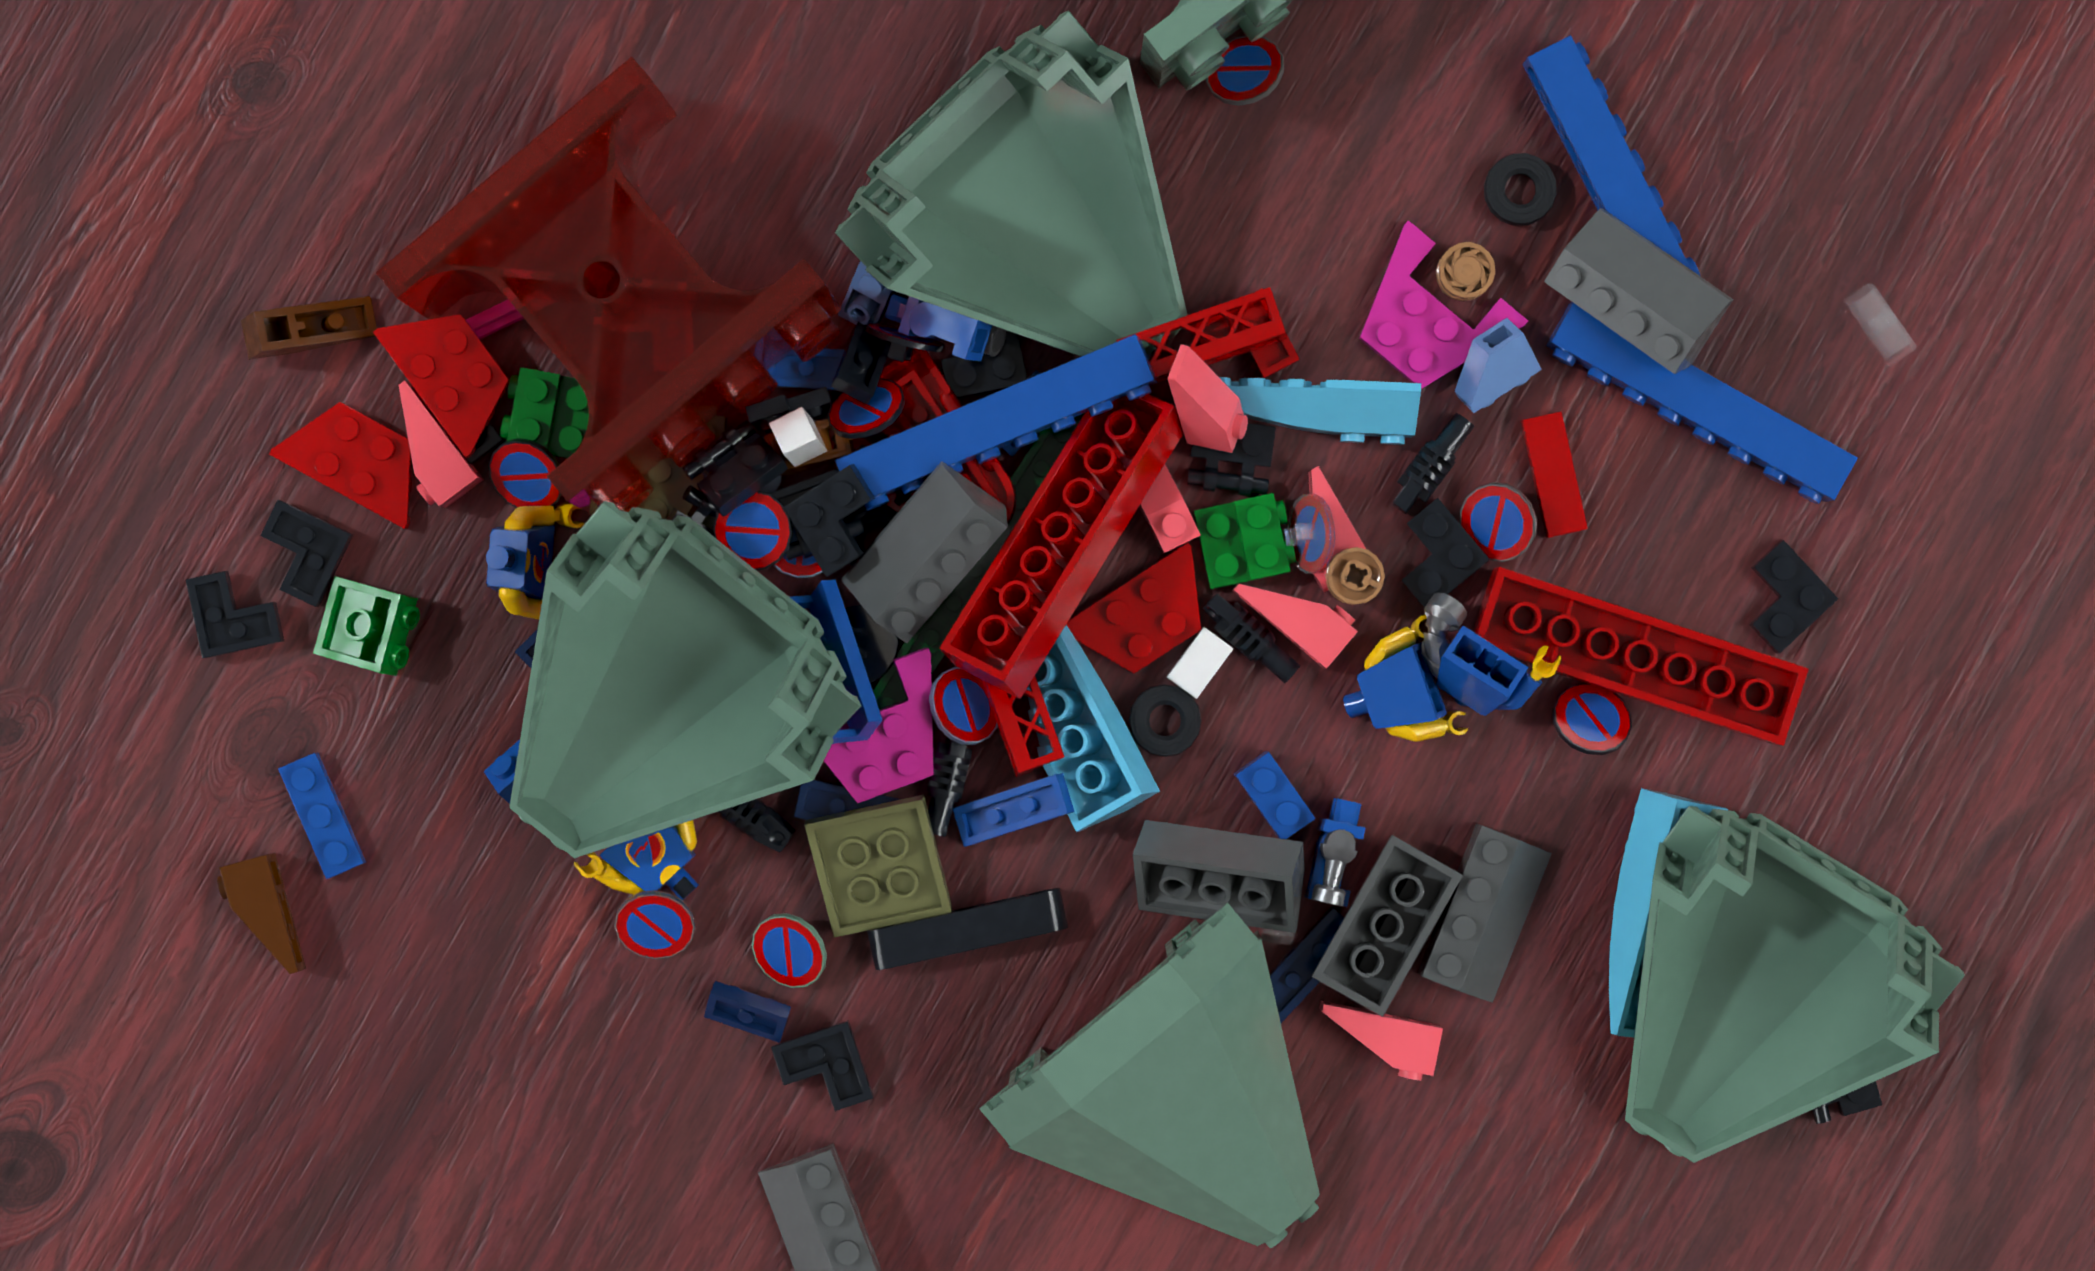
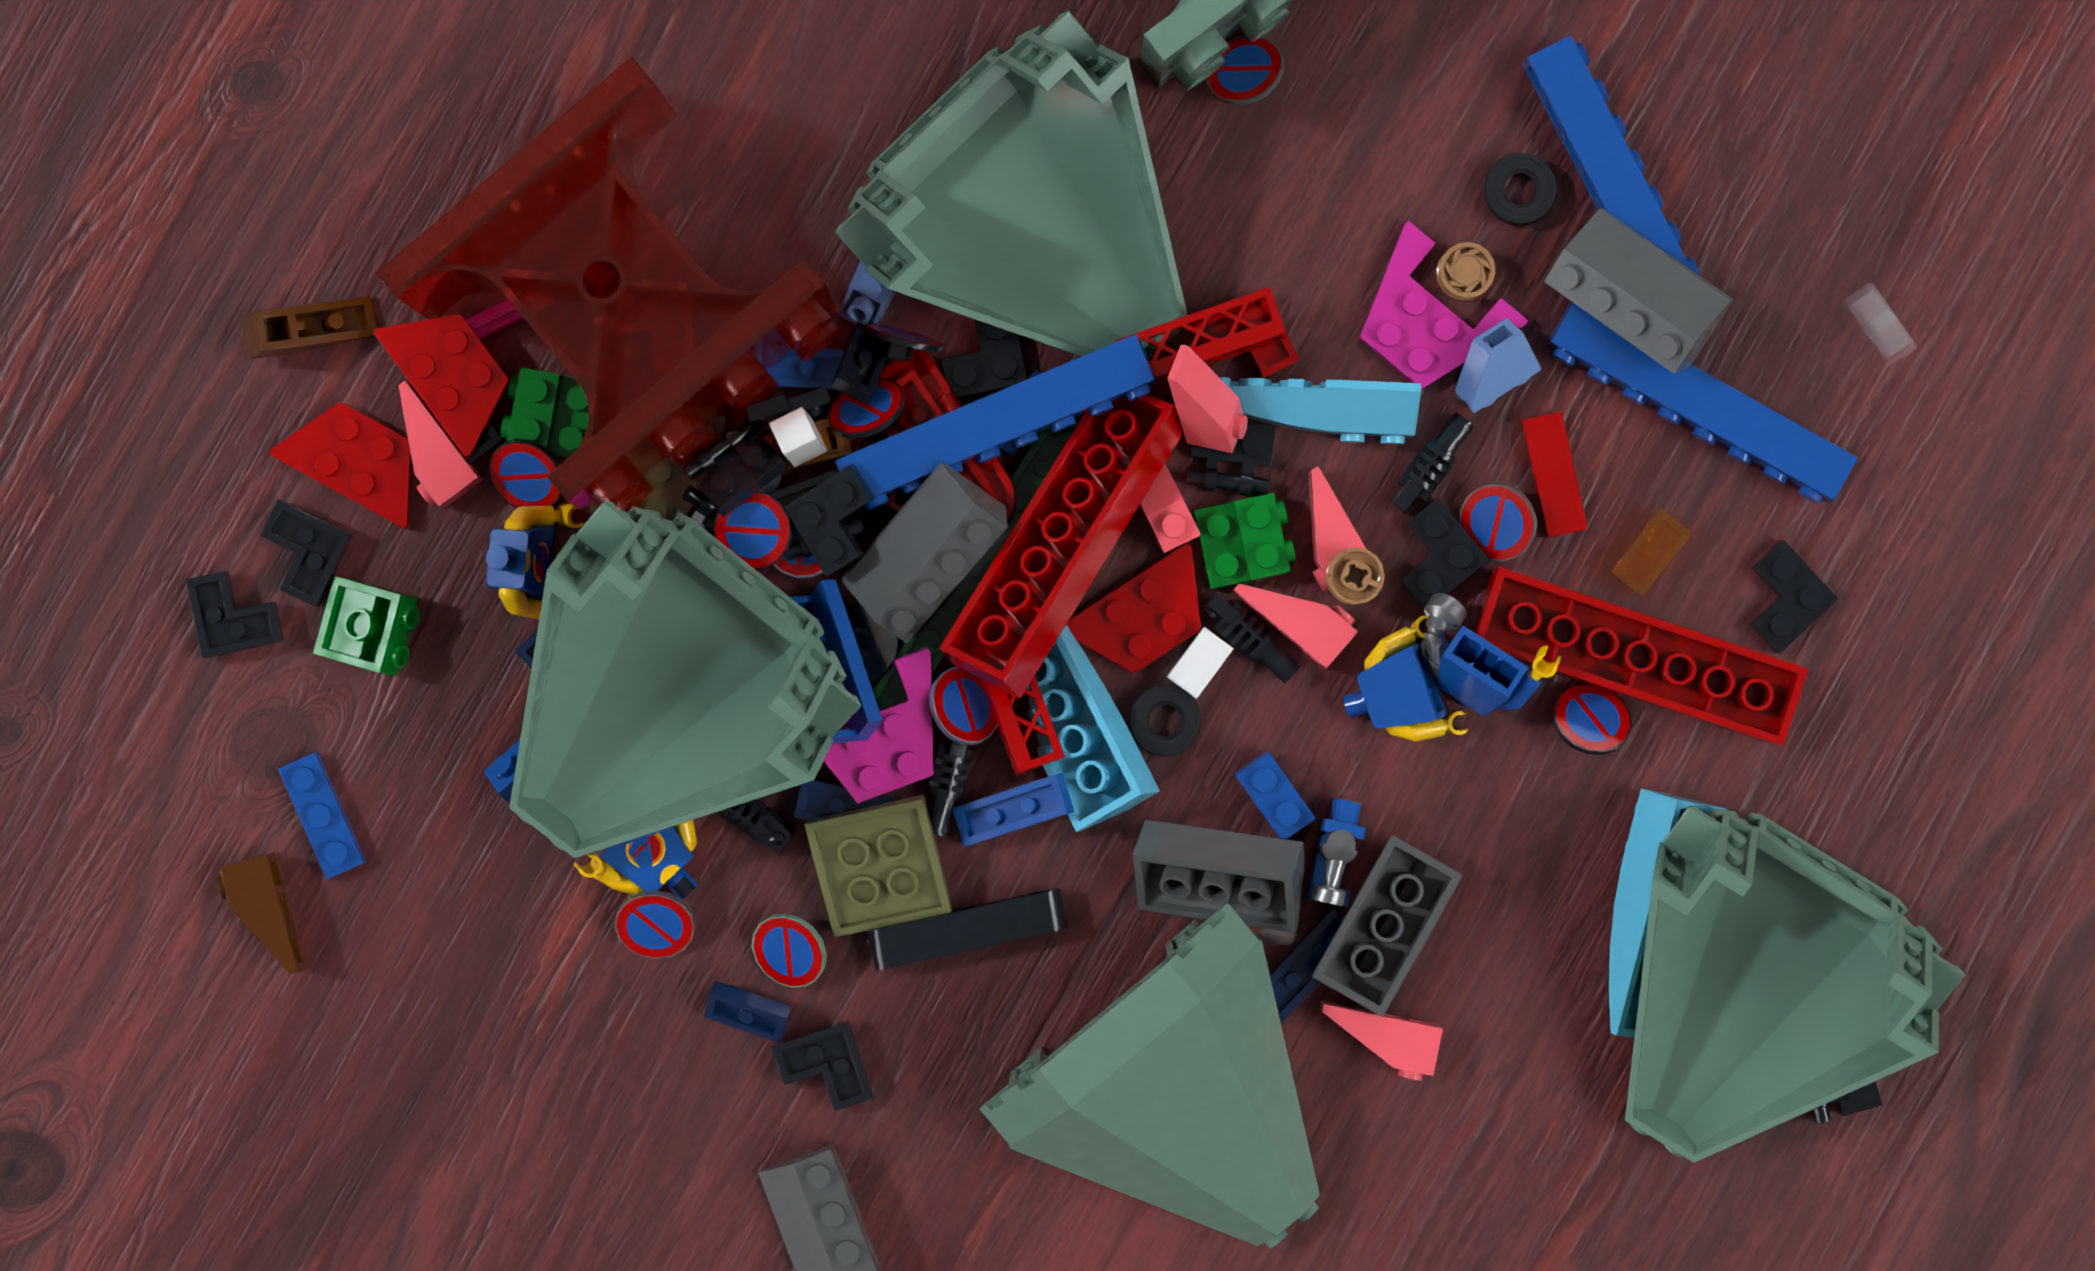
blue hips [886,294,1006,361] -> none
clear piece [1284,494,1335,574] -> none
dark grey slope [1417,823,1552,1003] -> none
none -> clear orange plate [1609,508,1692,597]

